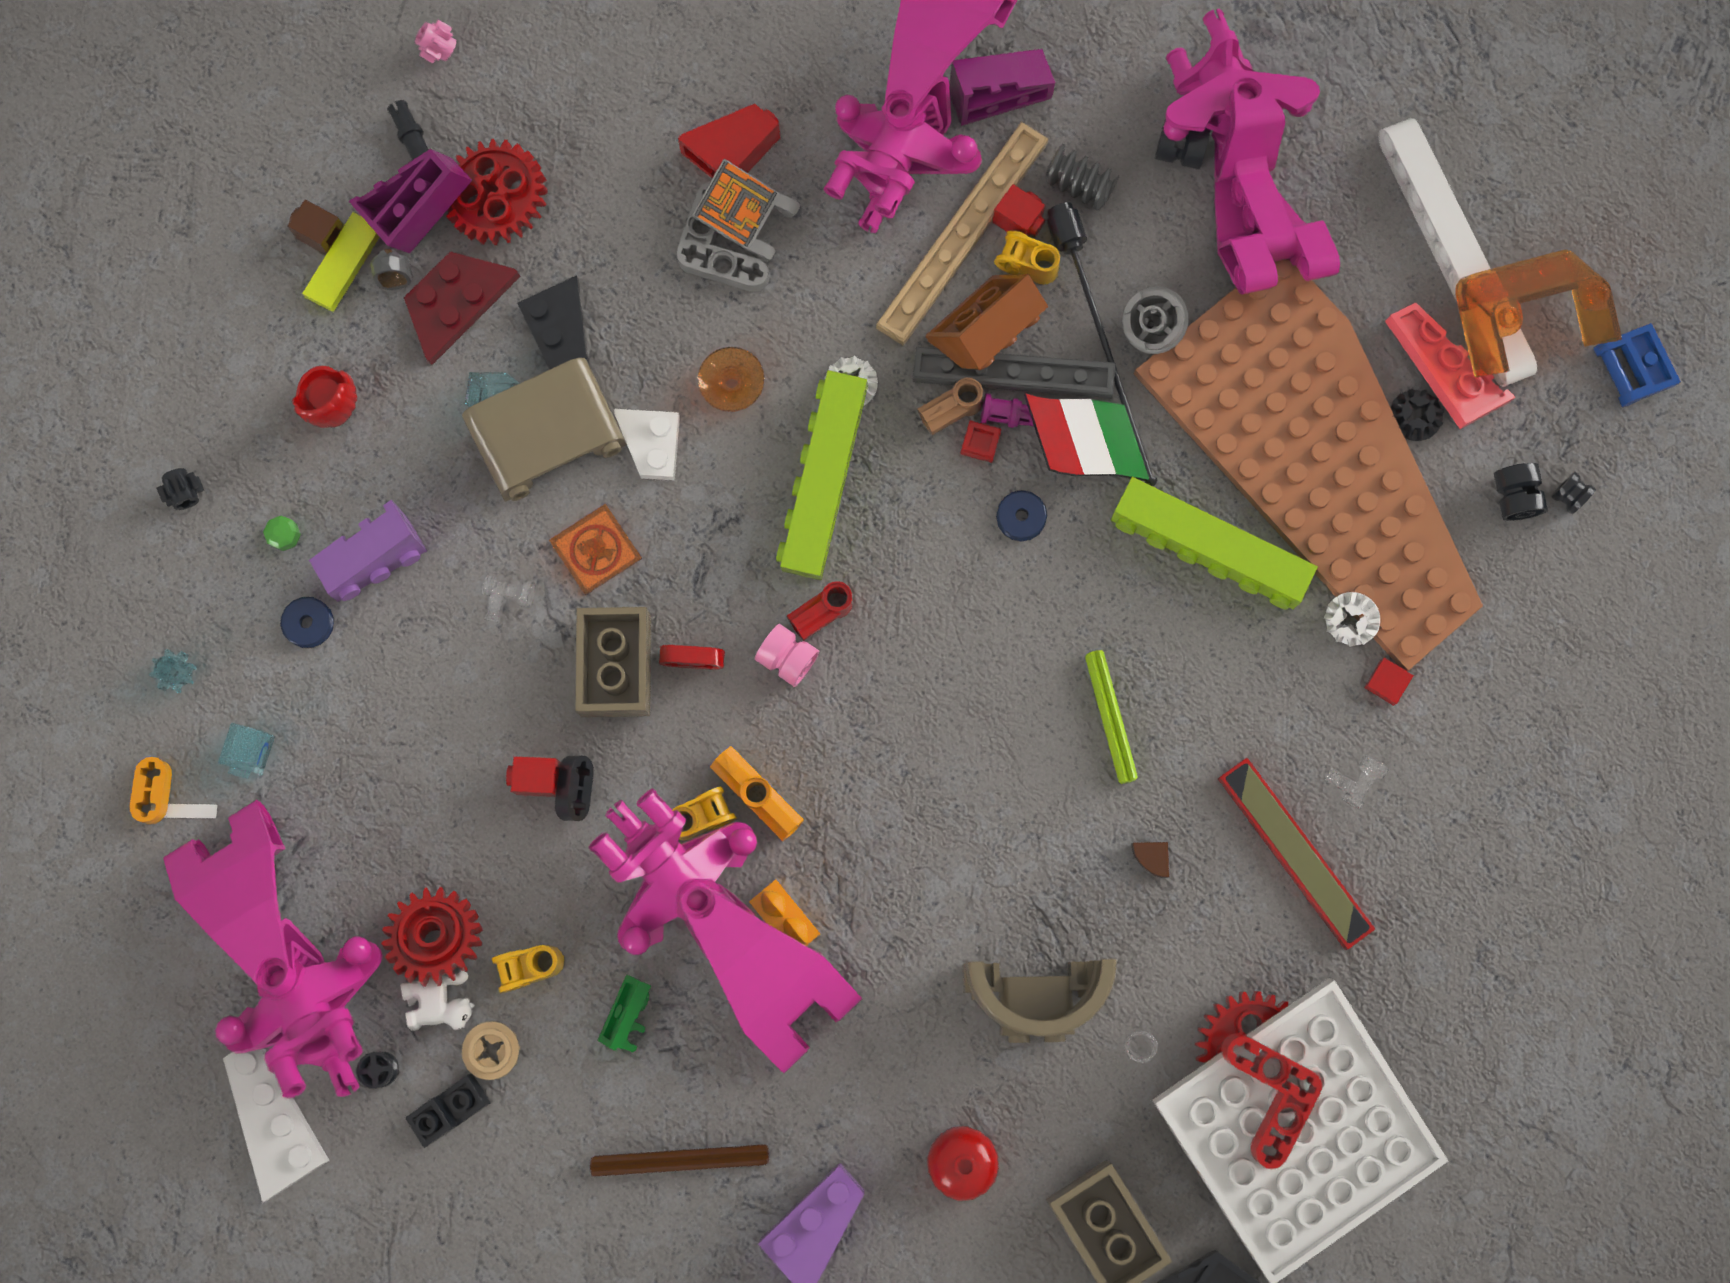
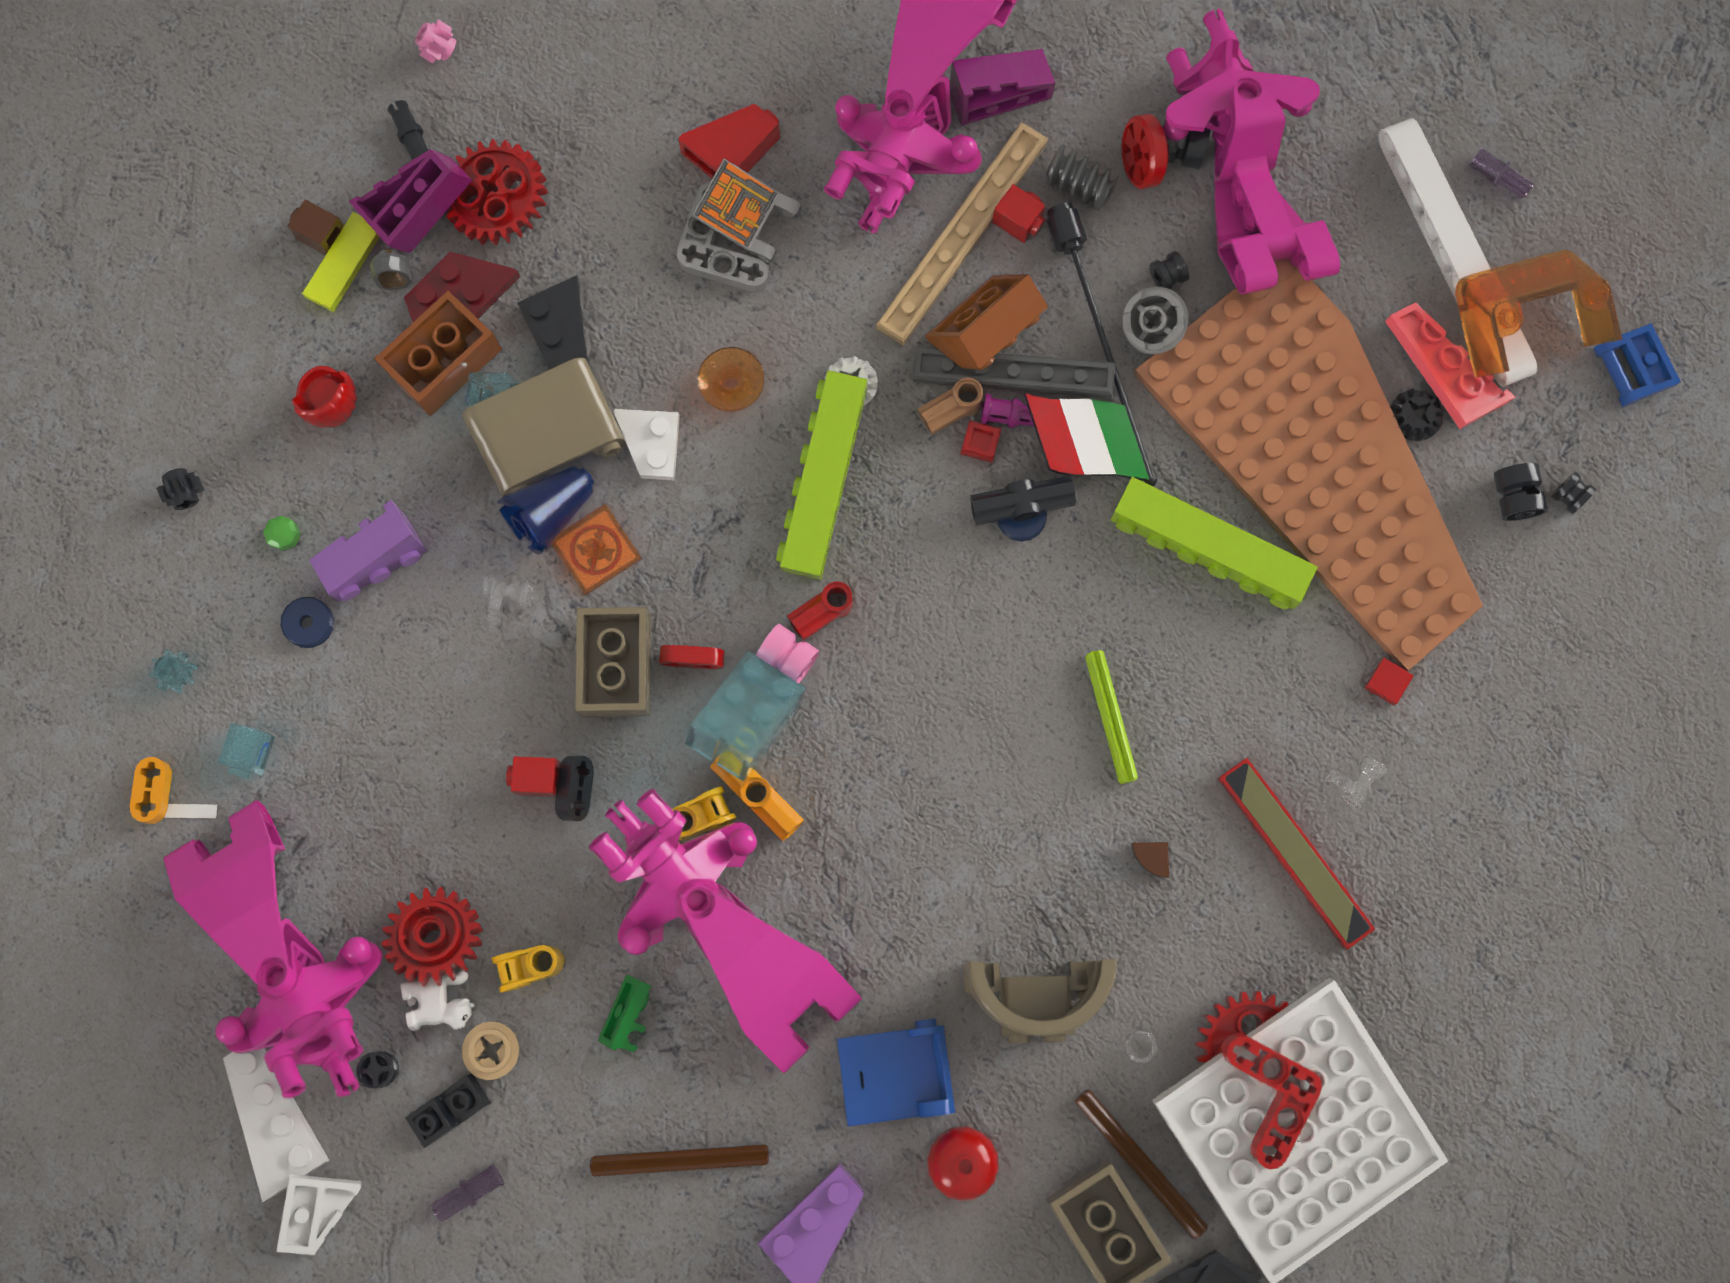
light orange tile [749,879,821,946] -> none
yellow piece [994,230,1060,285] -> none
white gear [1324,592,1380,647] -> none
none -> white wing [276,1175,361,1255]
none -> dark orange slope [374,291,502,417]
none -> clear purple axle [431,1164,504,1221]
none -> clear blue cone [498,466,594,555]
none -> clear light blue piece [685,651,806,782]
none -> blue door [836,1019,956,1126]
none -> black piece [970,475,1076,525]
none -> reddish brown axle [1075,1090,1208,1239]
none -> red wheel [1121,114,1168,189]
none -> black wheel [1149,251,1189,290]
none -> clear purple axle [1469,148,1533,198]

